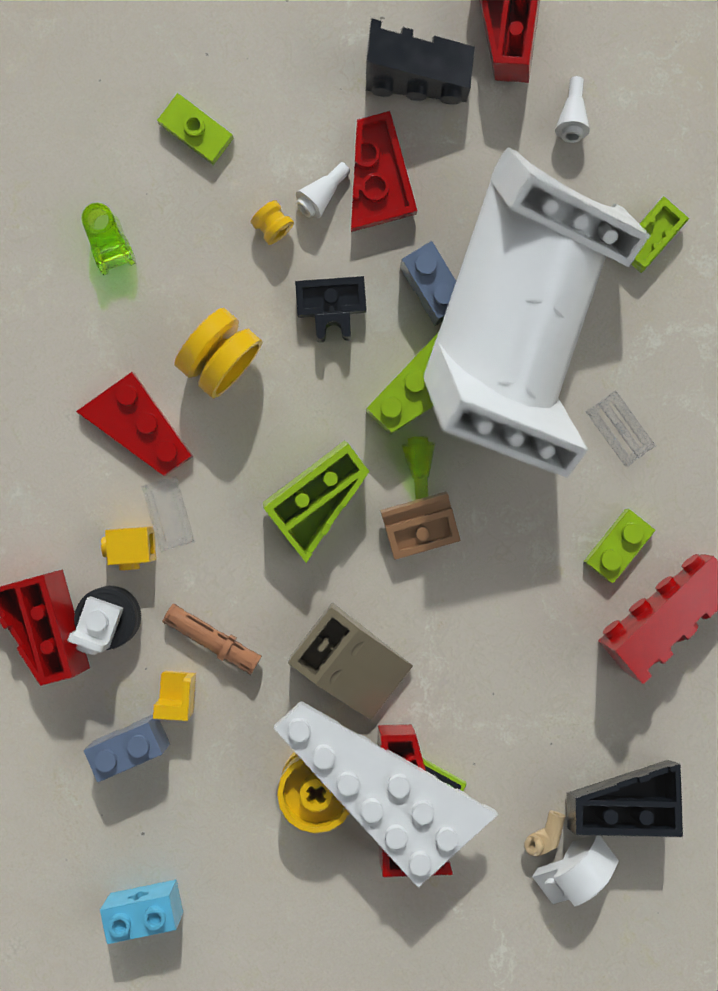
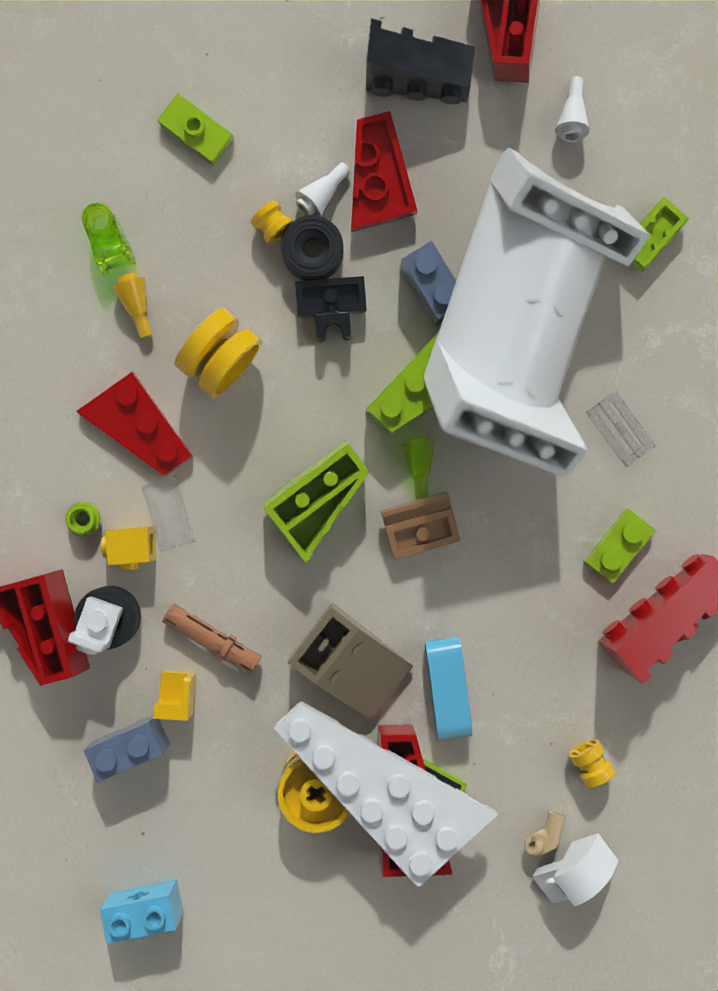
black wedge [567,760,683,837] -> none
none -> lime plate [65,502,101,536]
none -> yellow cone [112,272,153,338]
none -> black tyre [281,215,344,280]
none -> medium azure beam [425,637,473,740]
none -> yellow wheel [568,739,616,788]

